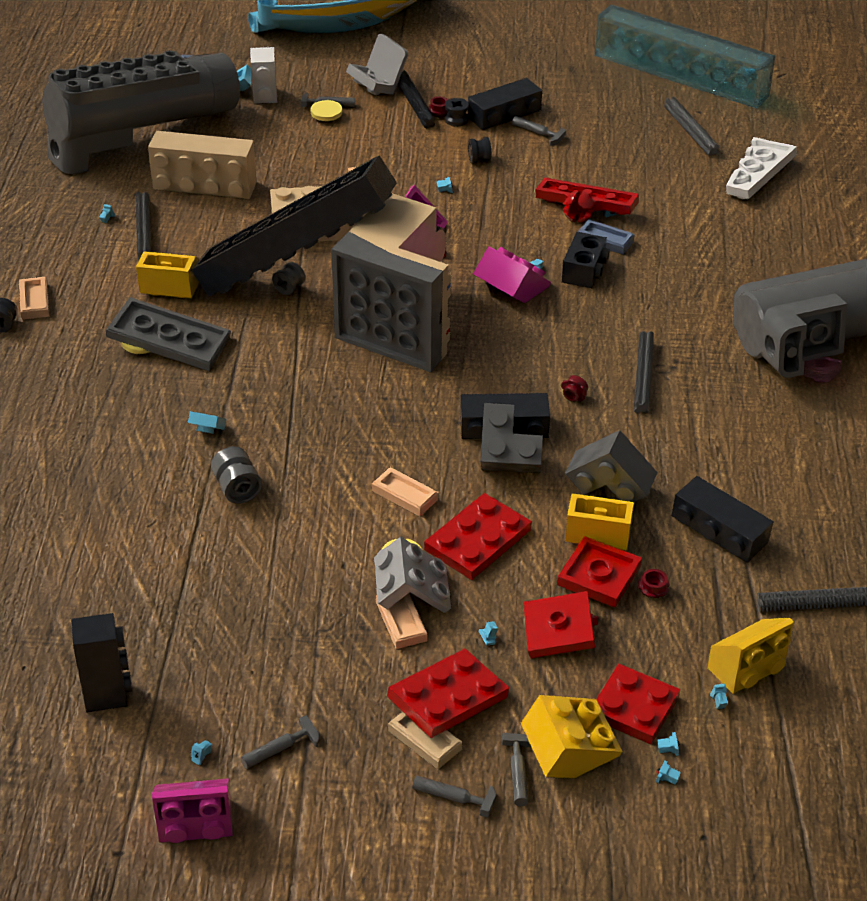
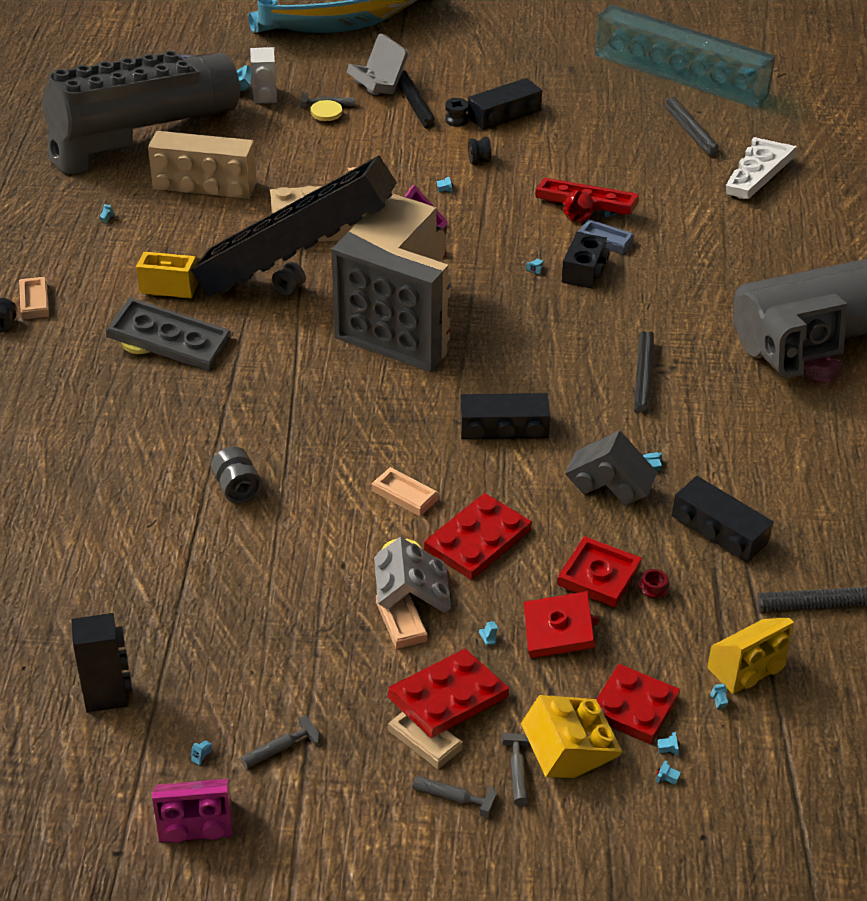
dark grey axle [136,192,152,260] -> none
medium azure plate [188,411,226,434] -> none
dark red plate [429,96,448,117] -> none
dark pink slope [473,246,552,303] -> none
dark grey brick [480,403,543,473] -> none
dark grey piece [512,116,566,146] -> none
dark red plate [561,375,588,402] -> none
yellow slope [565,494,635,550] -> none
none -> medium azure piece [643,452,662,471]

